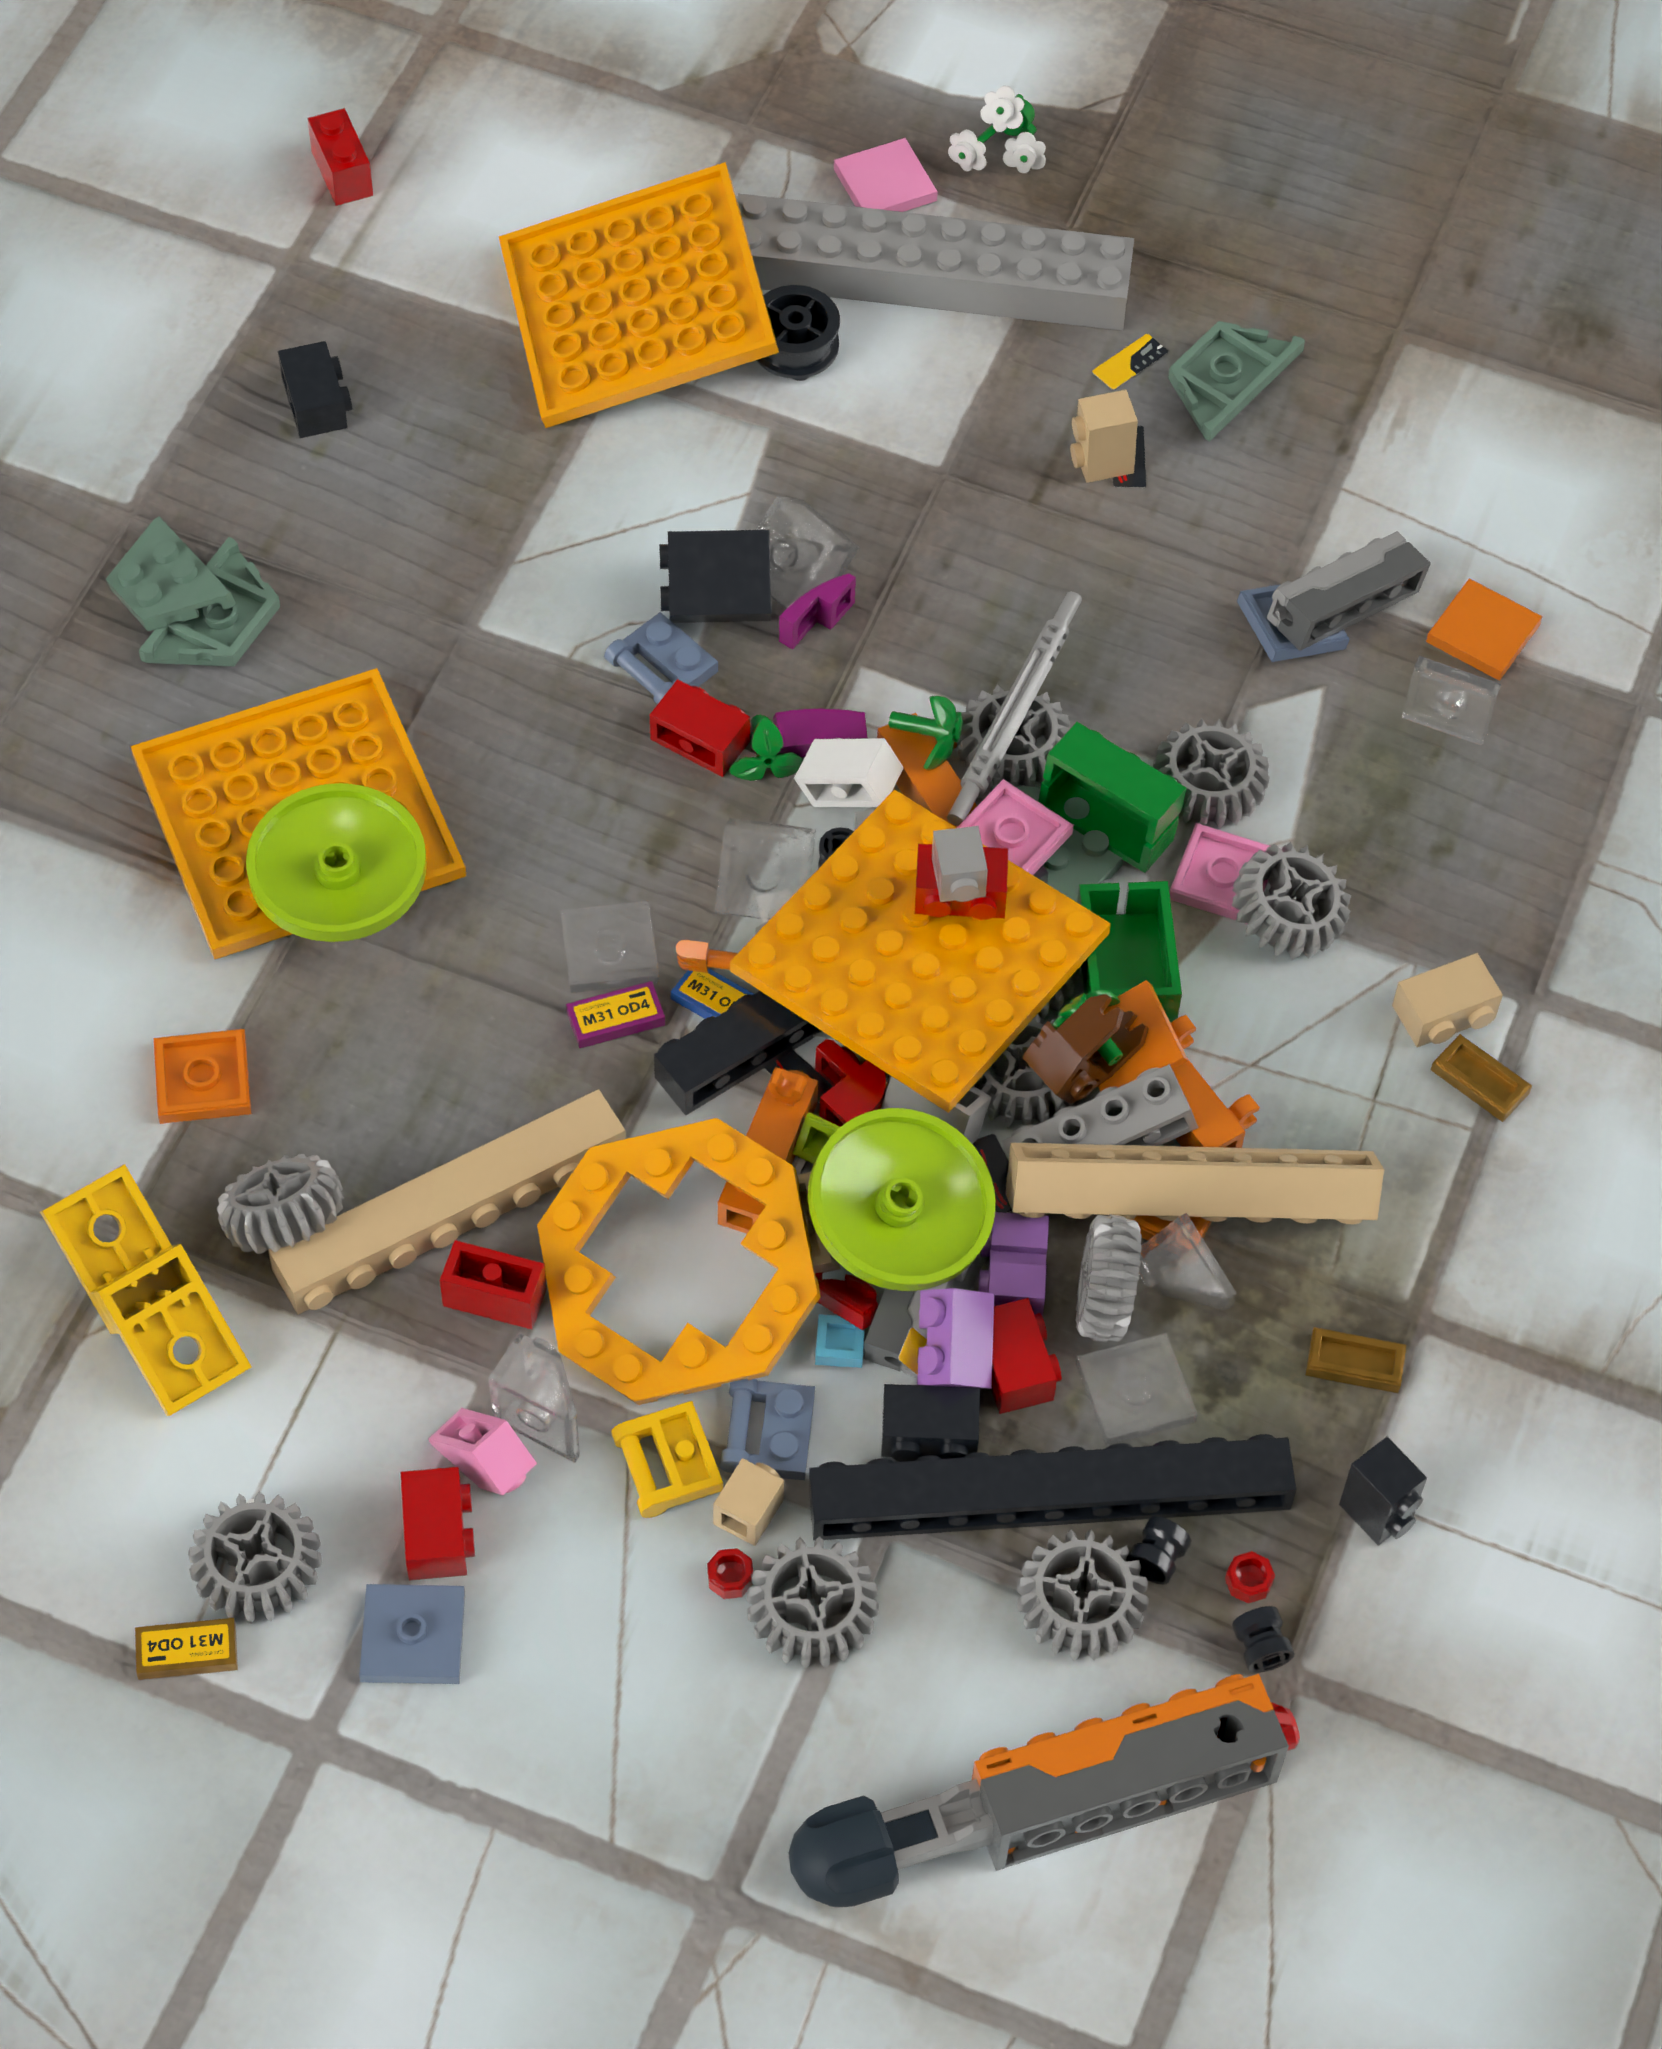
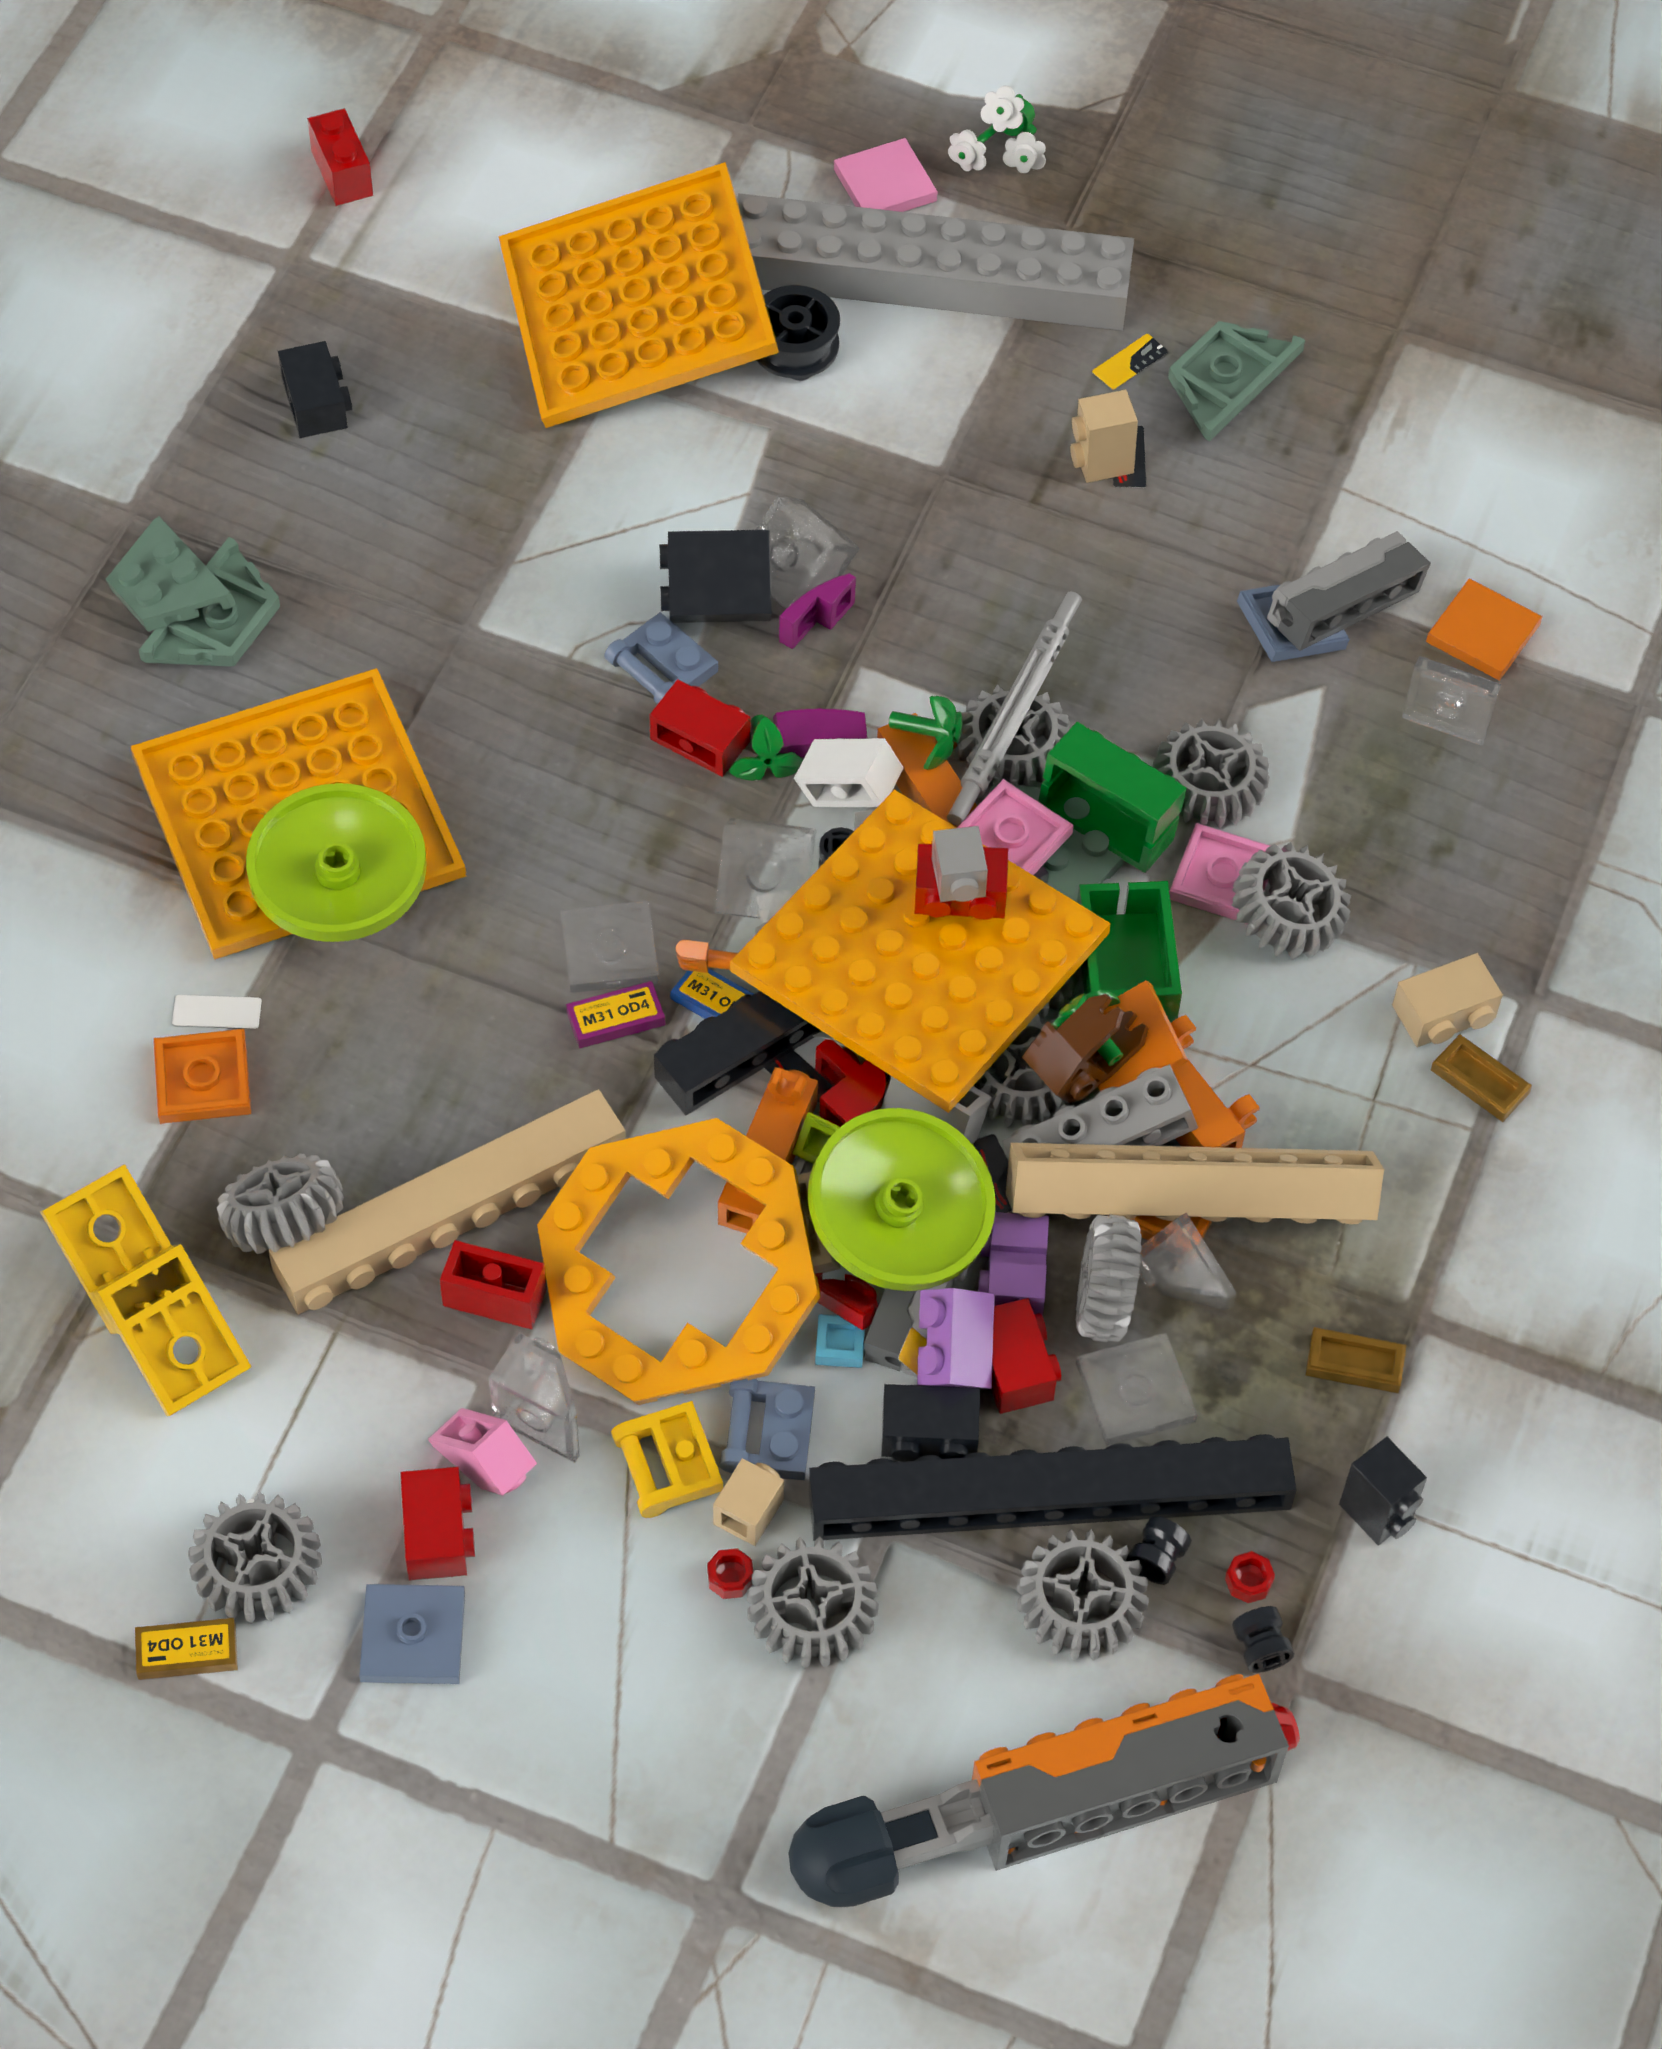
none -> white sticker [172,995,262,1029]

